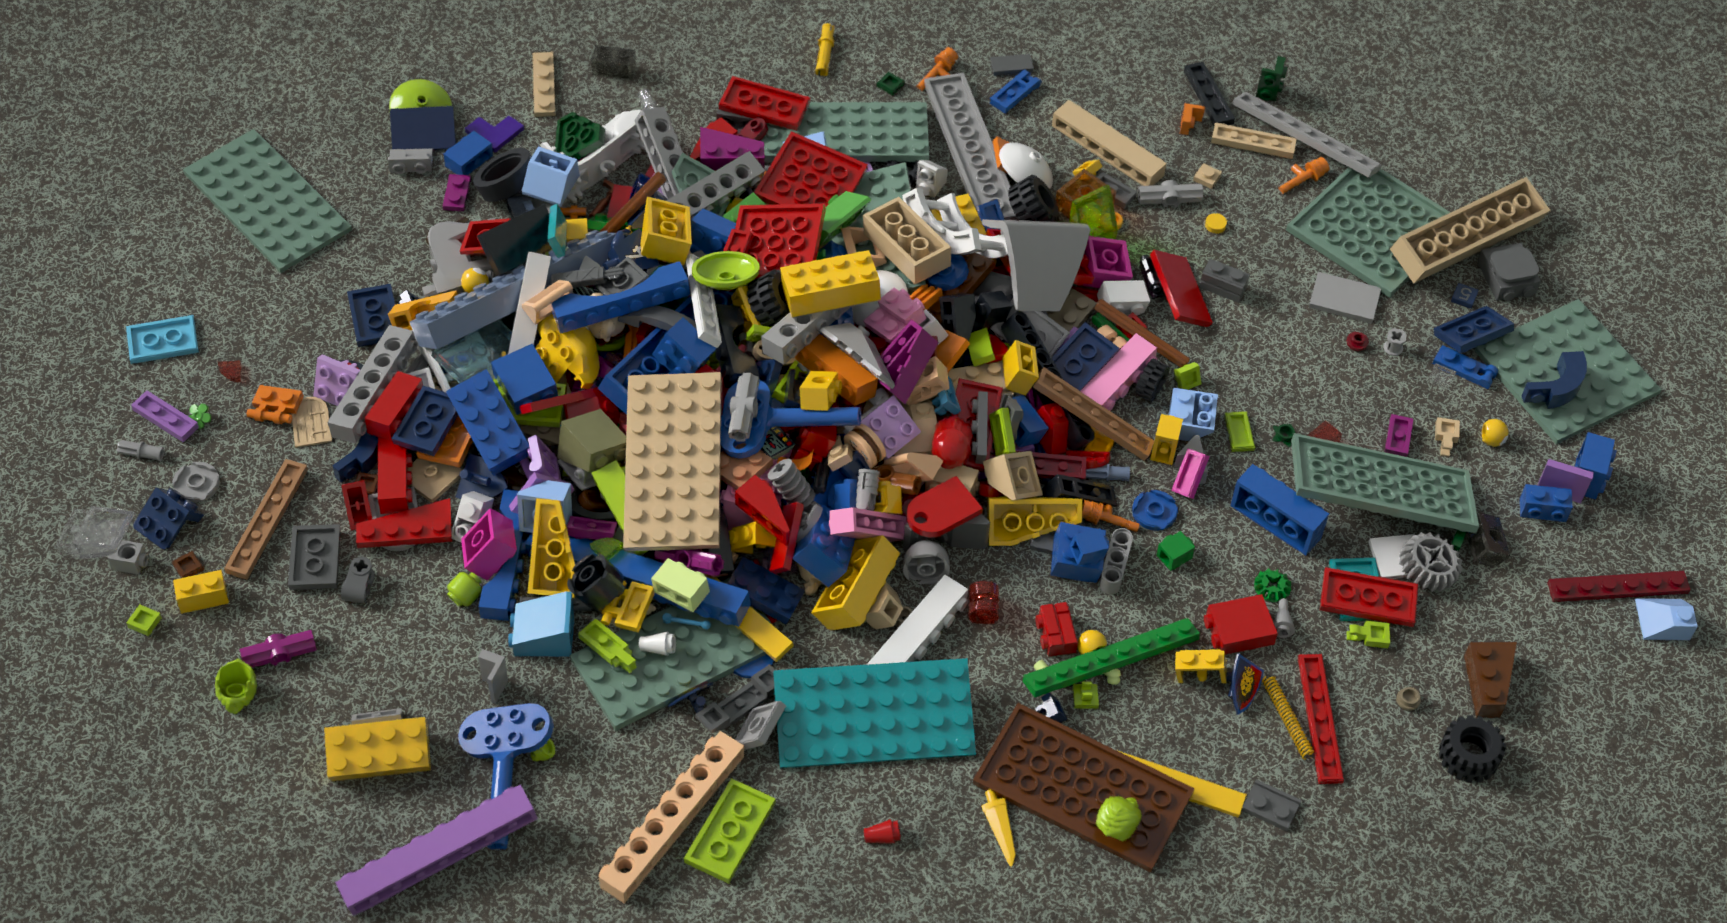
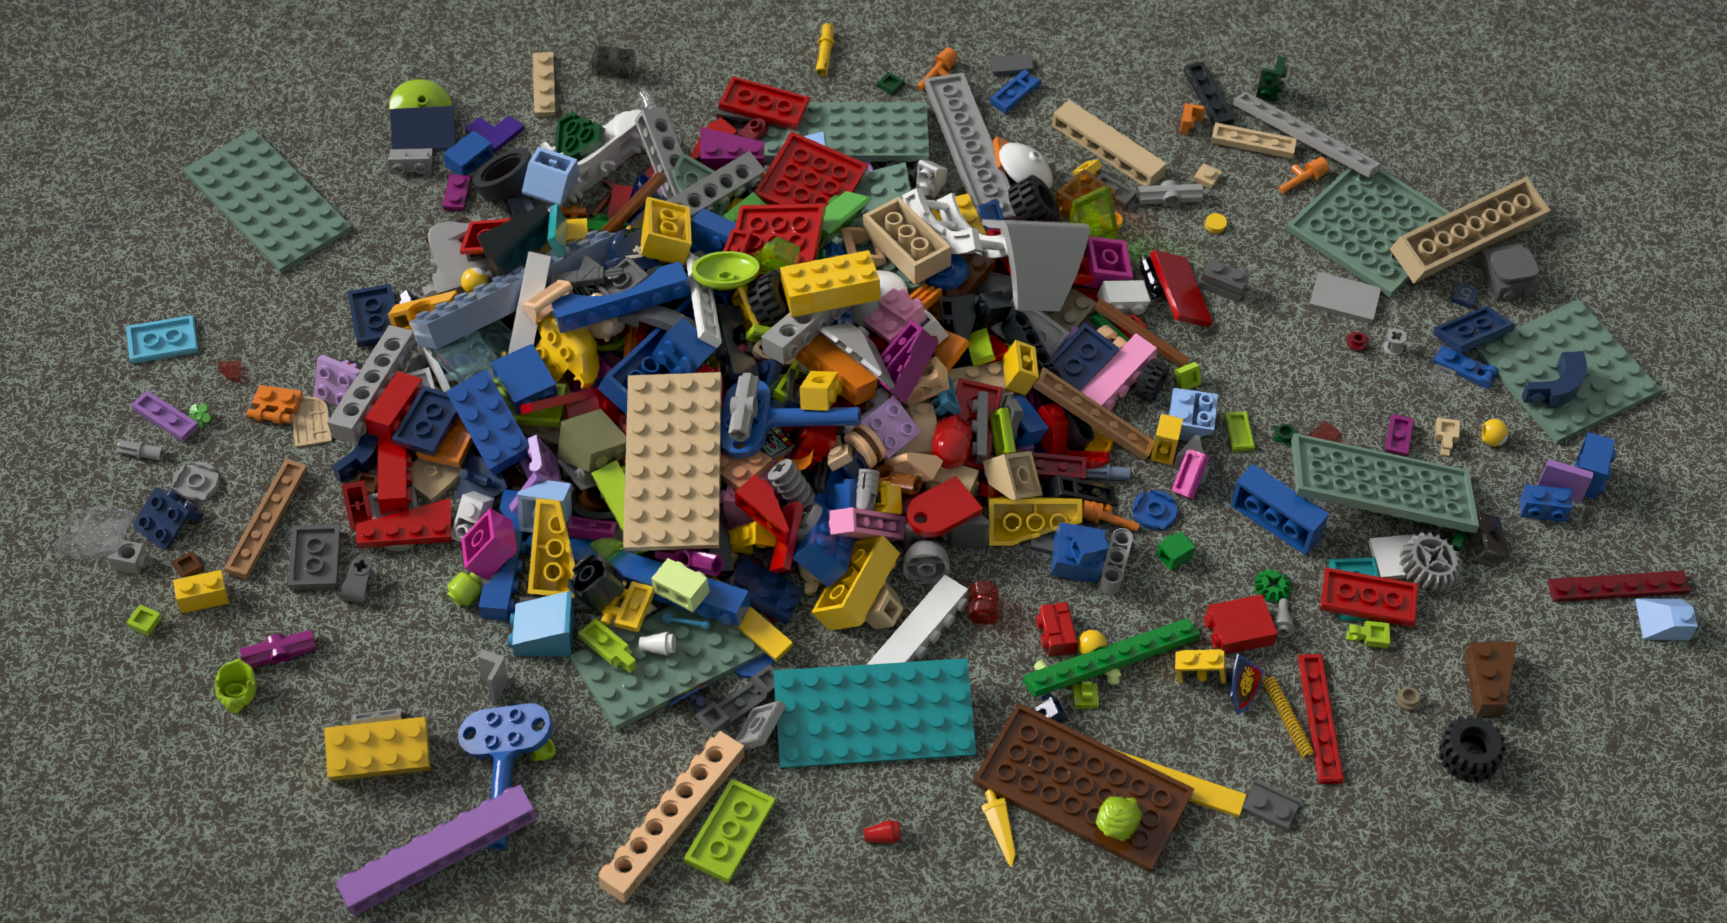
none -> clear neon green slope [753,236,800,274]

